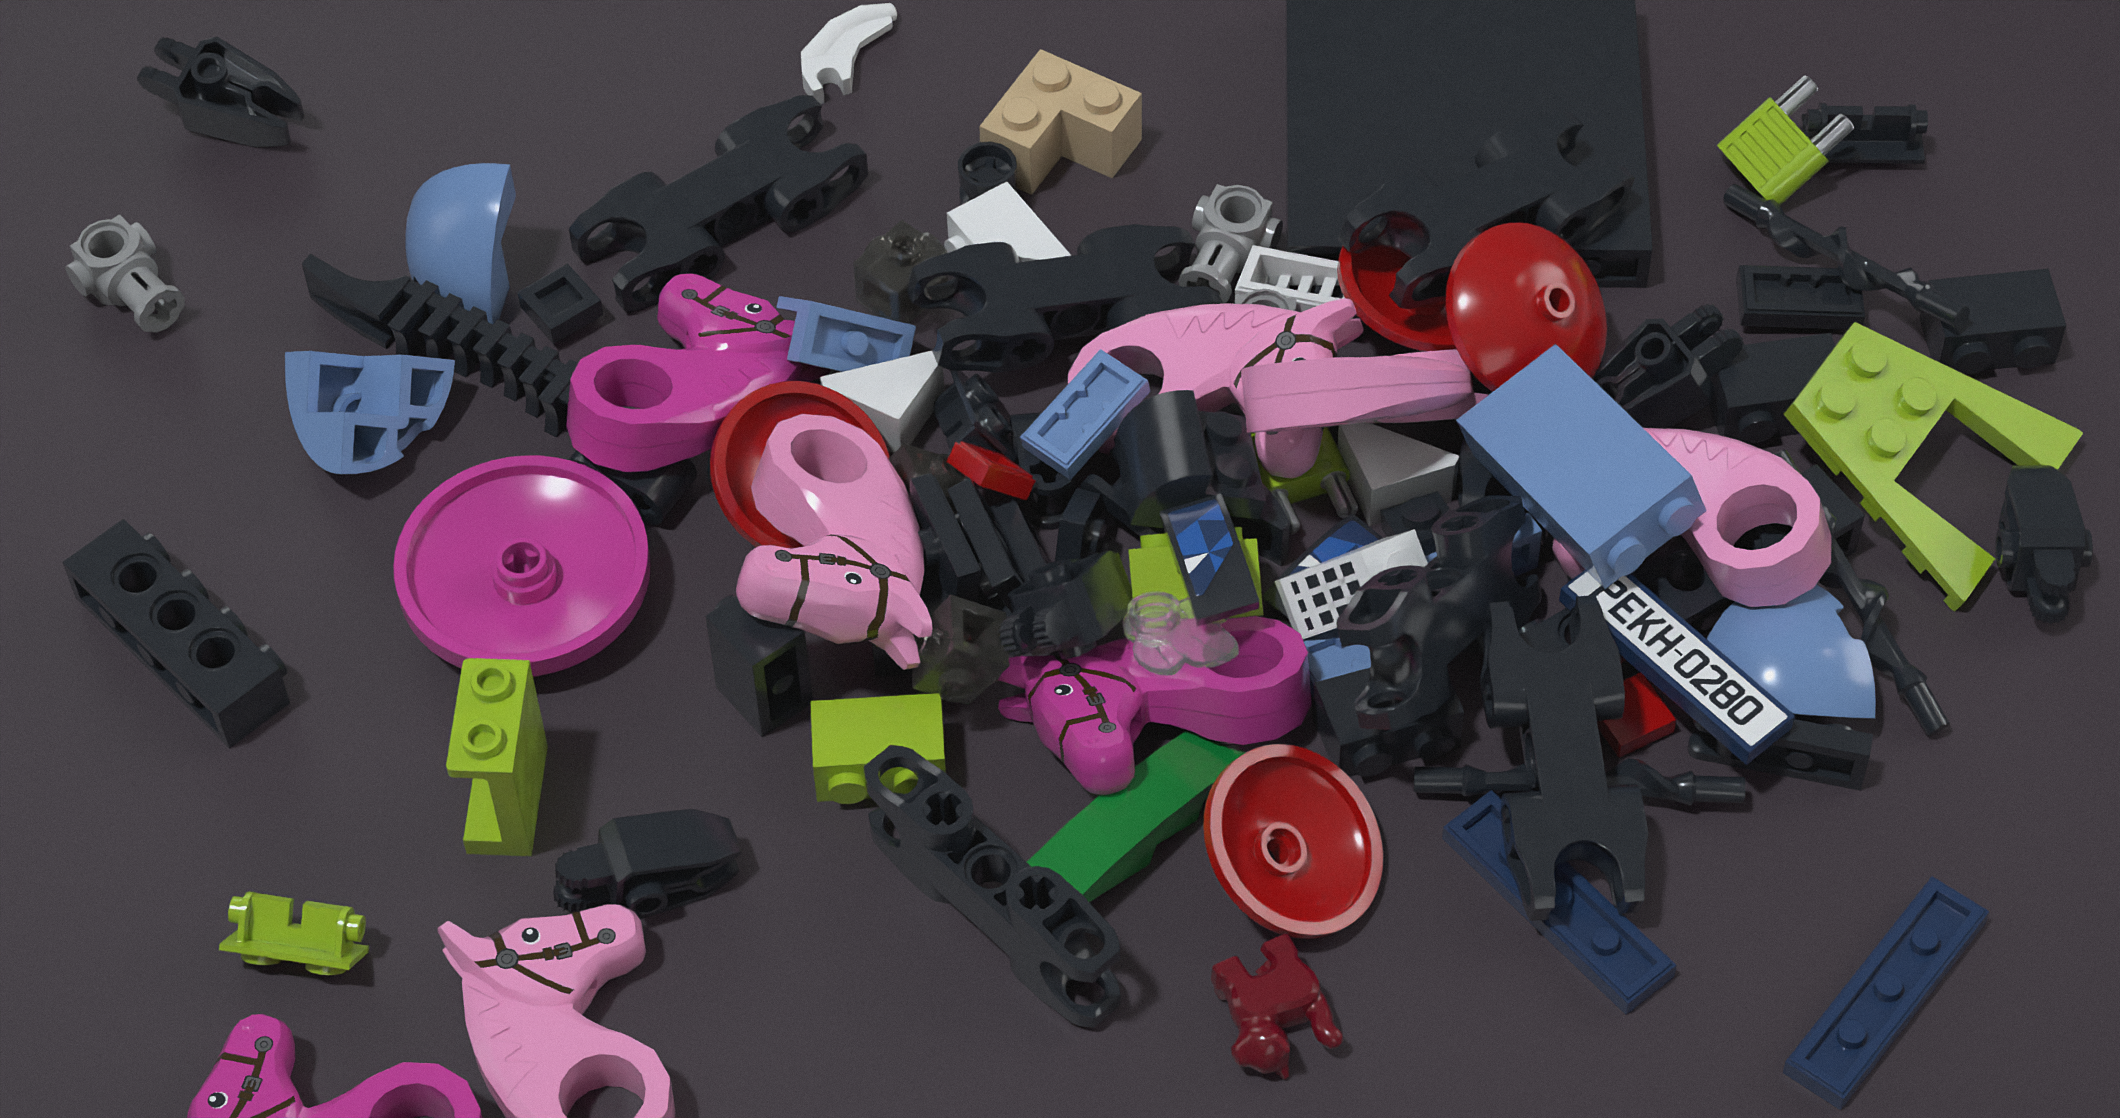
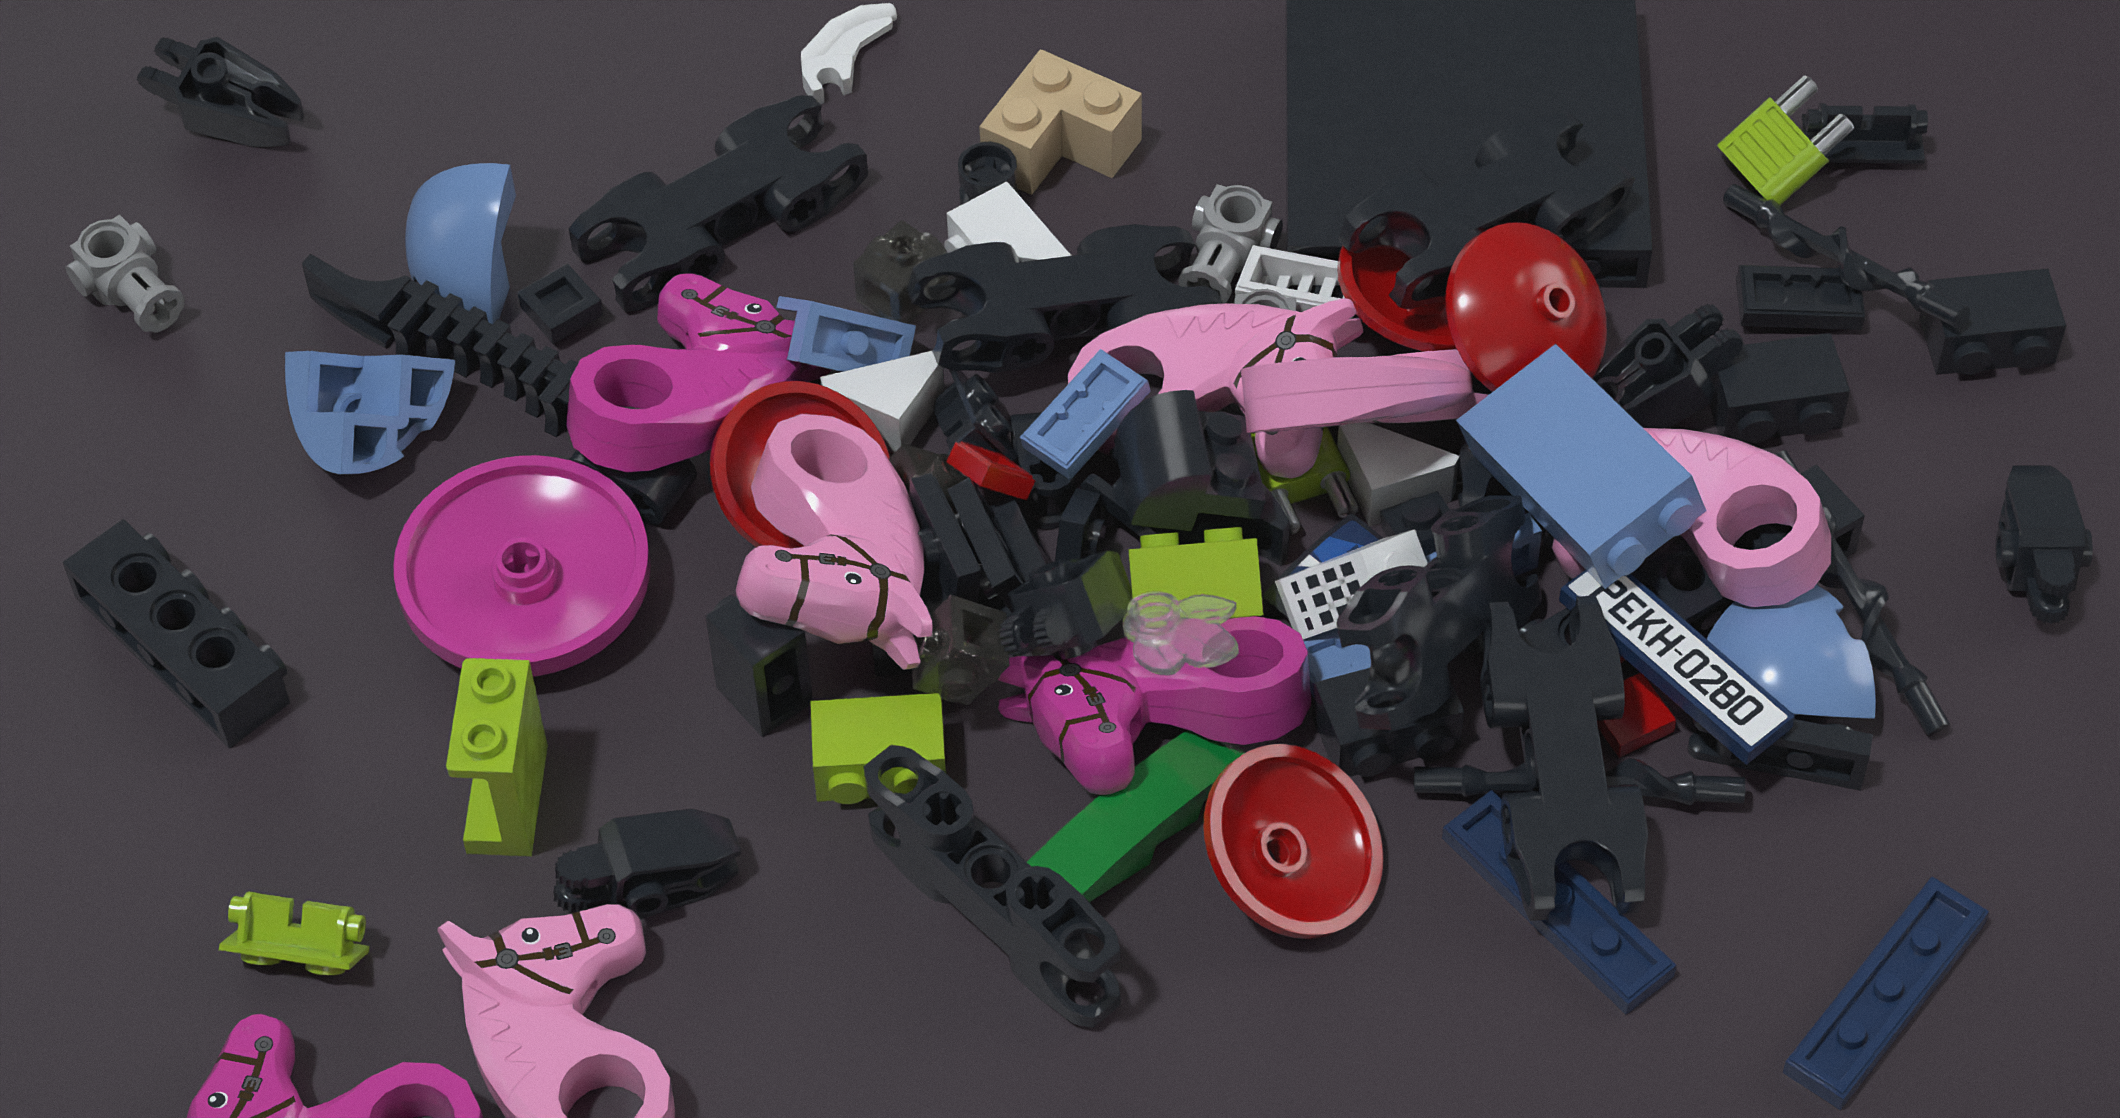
slope [1159,494,1259,627] -> none
dark red animal [1211,934,1343,1080] -> none
lime wing [1784,322,2083,612] -> none

